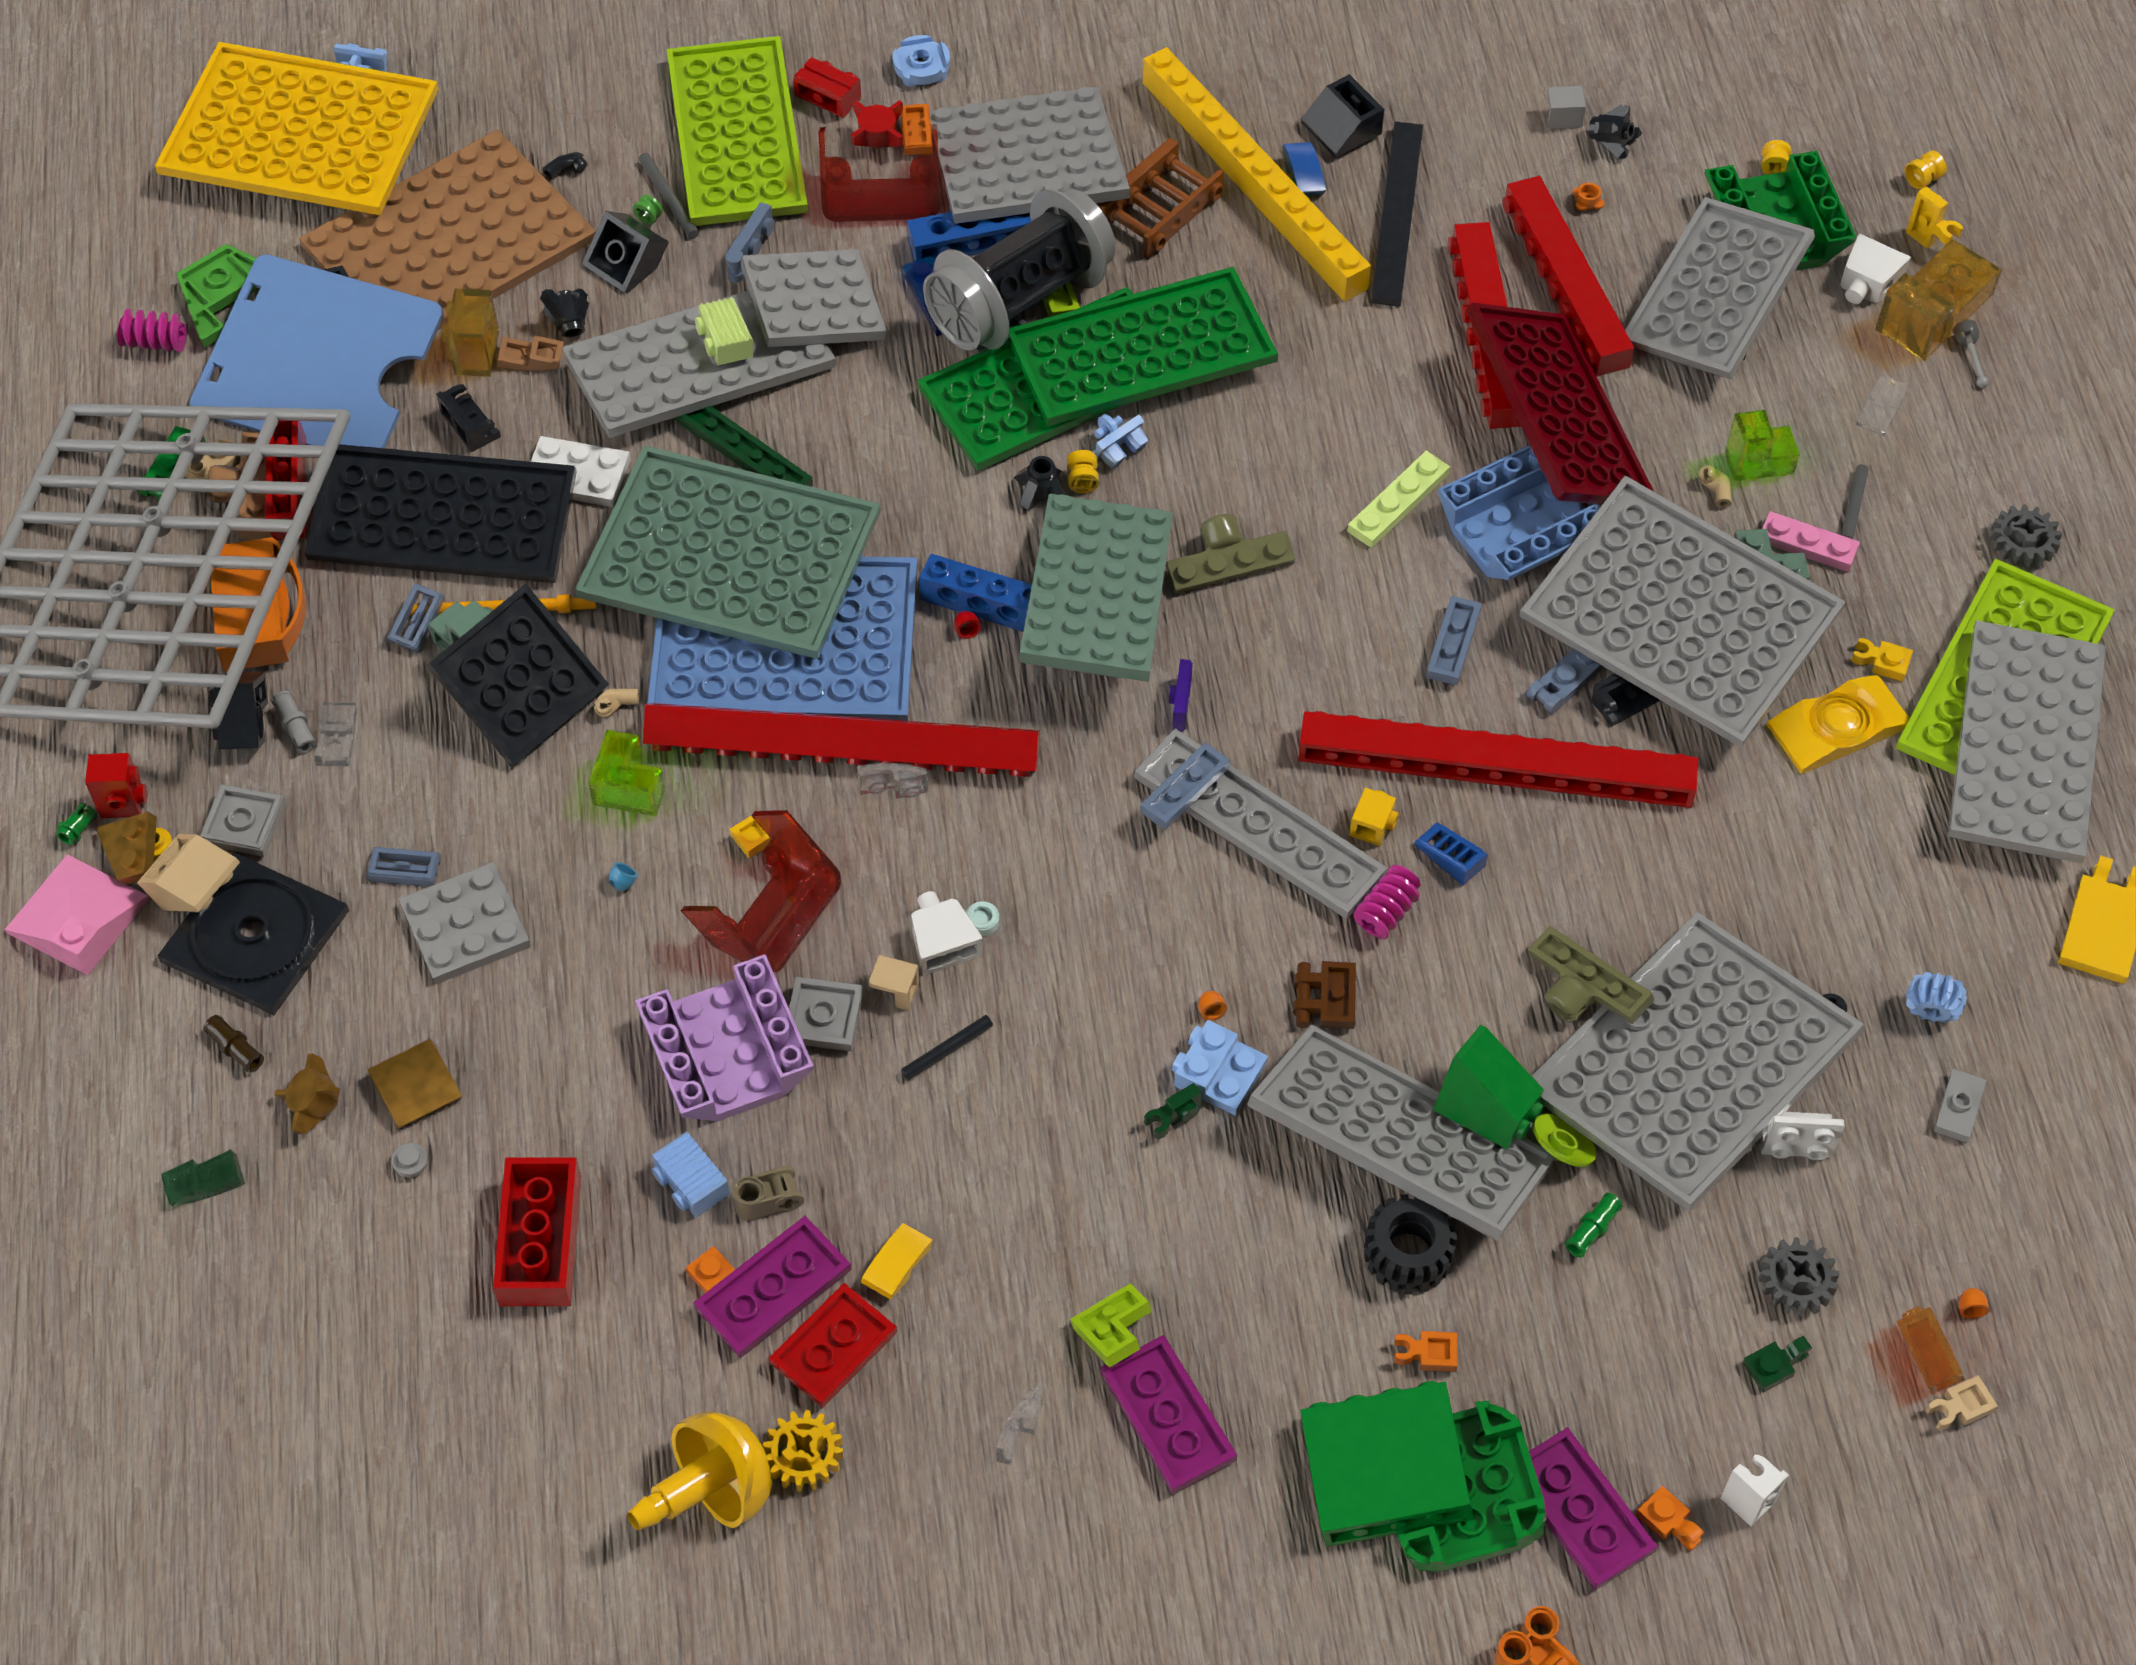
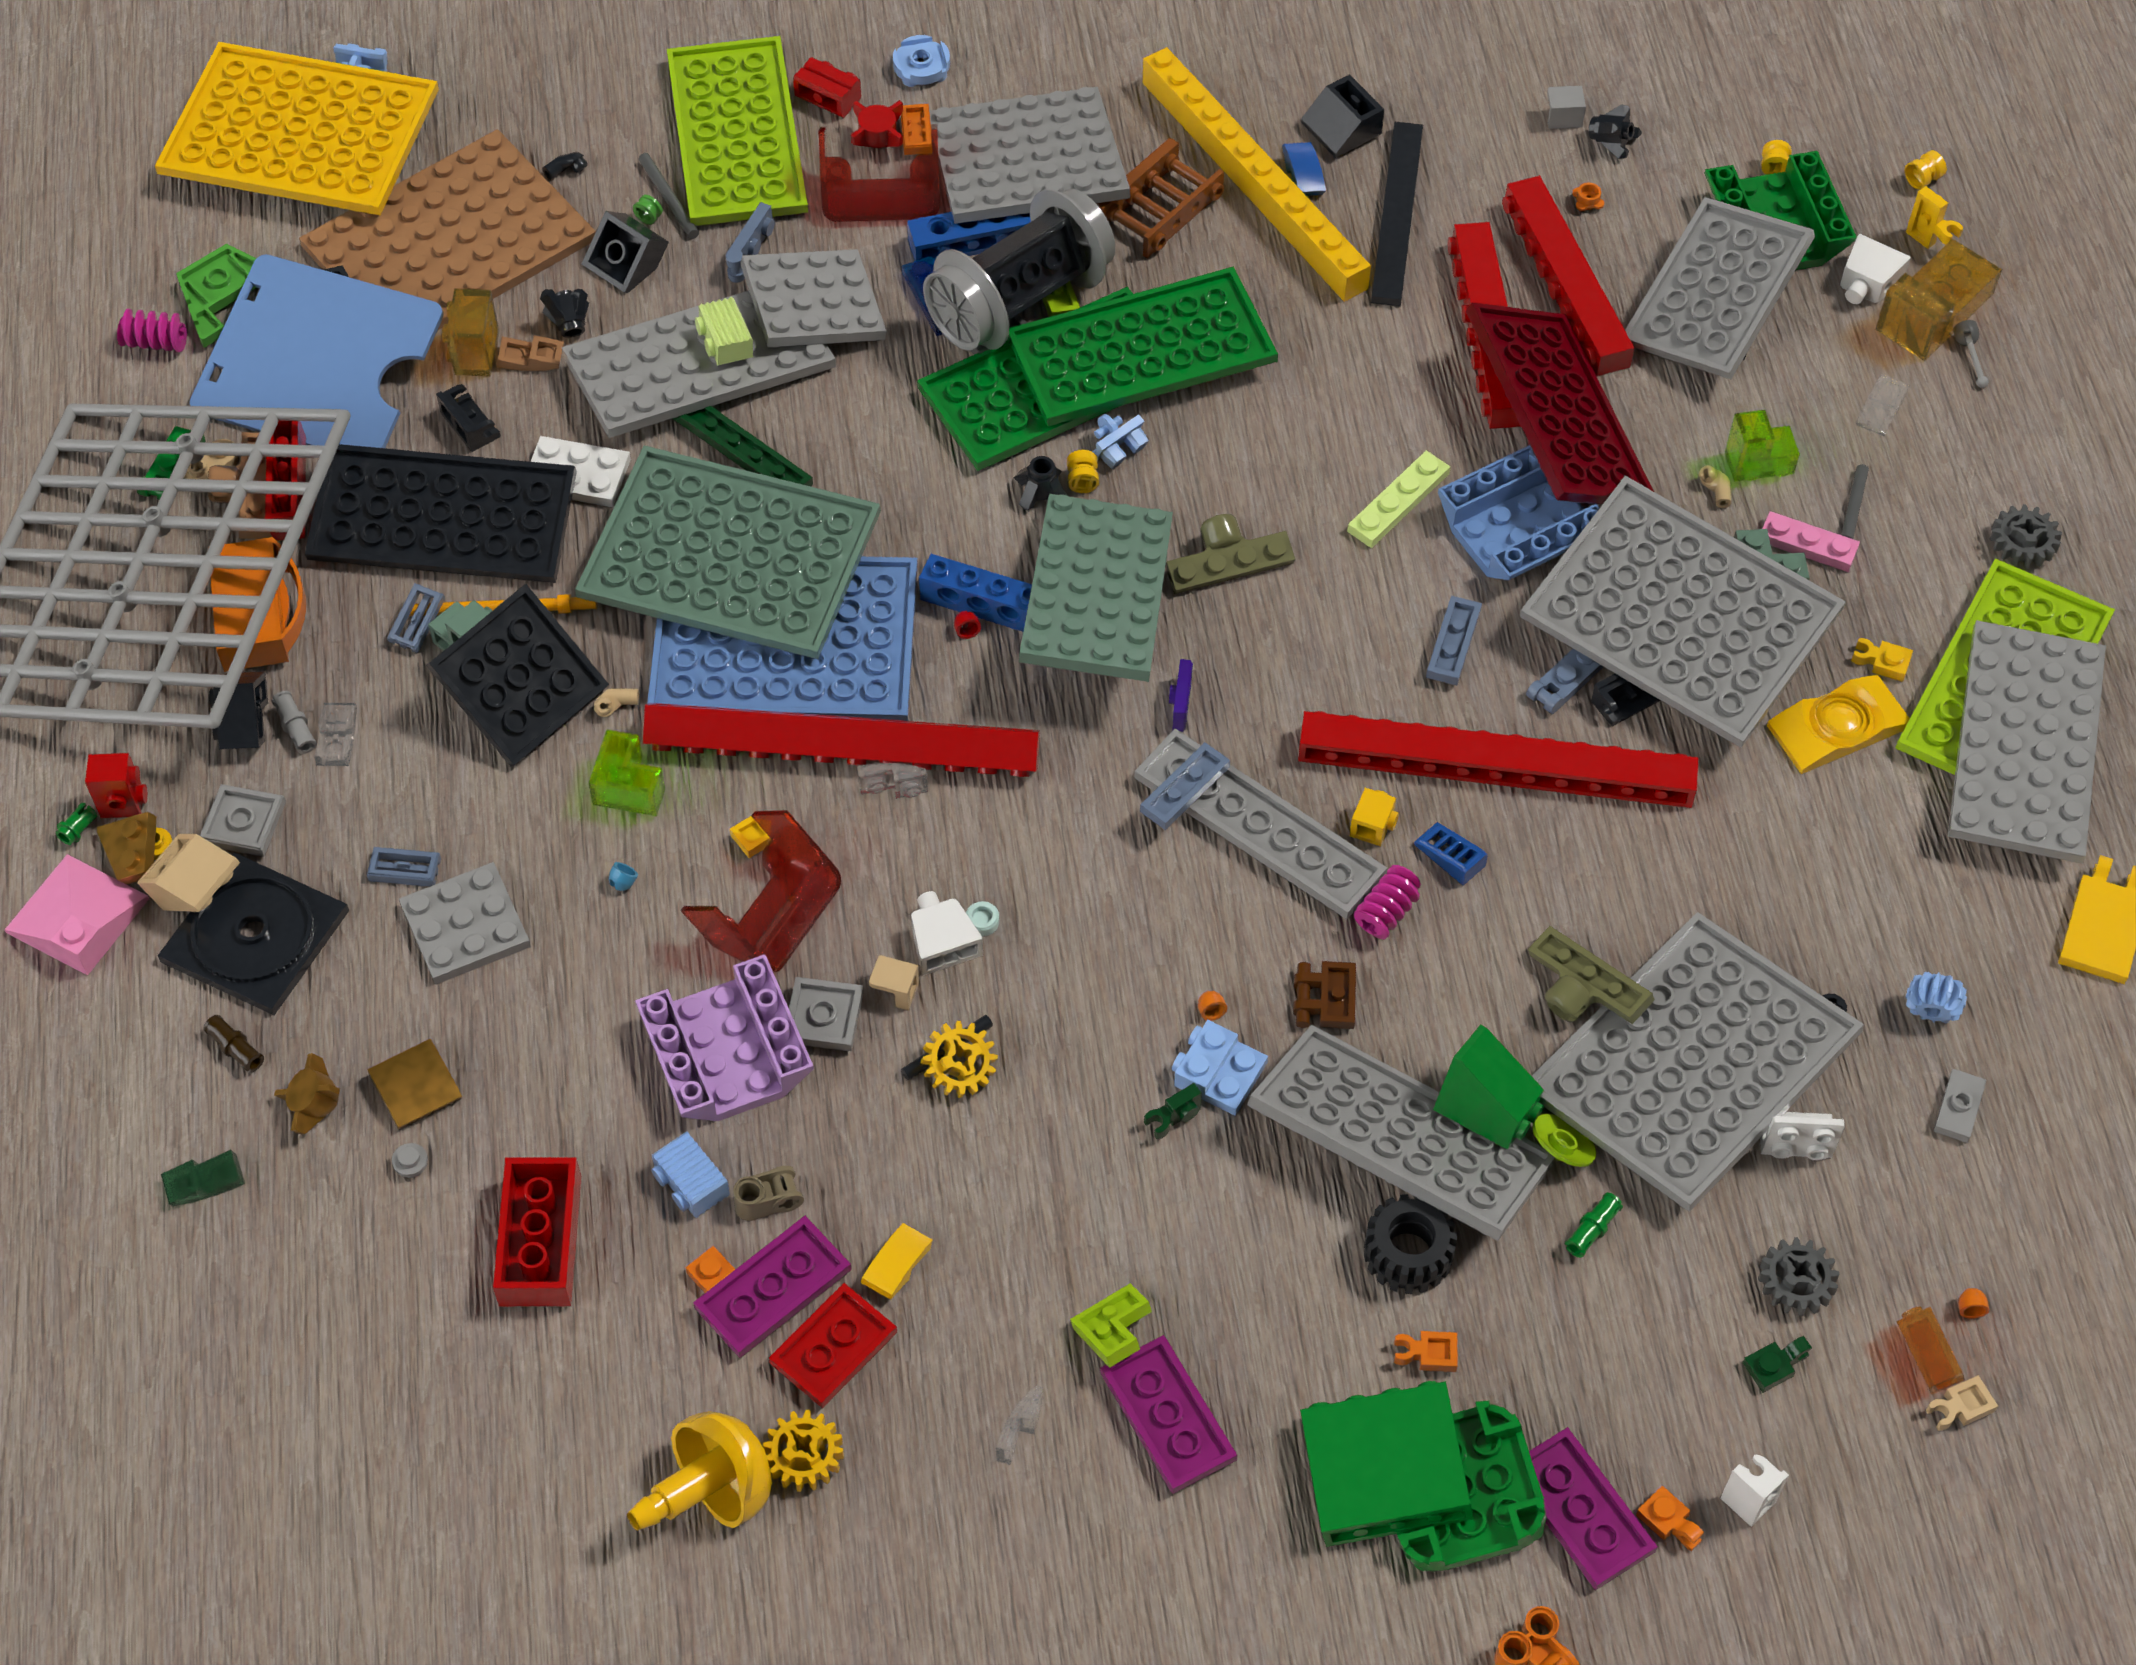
none -> yellow gear [921,1021,998,1098]

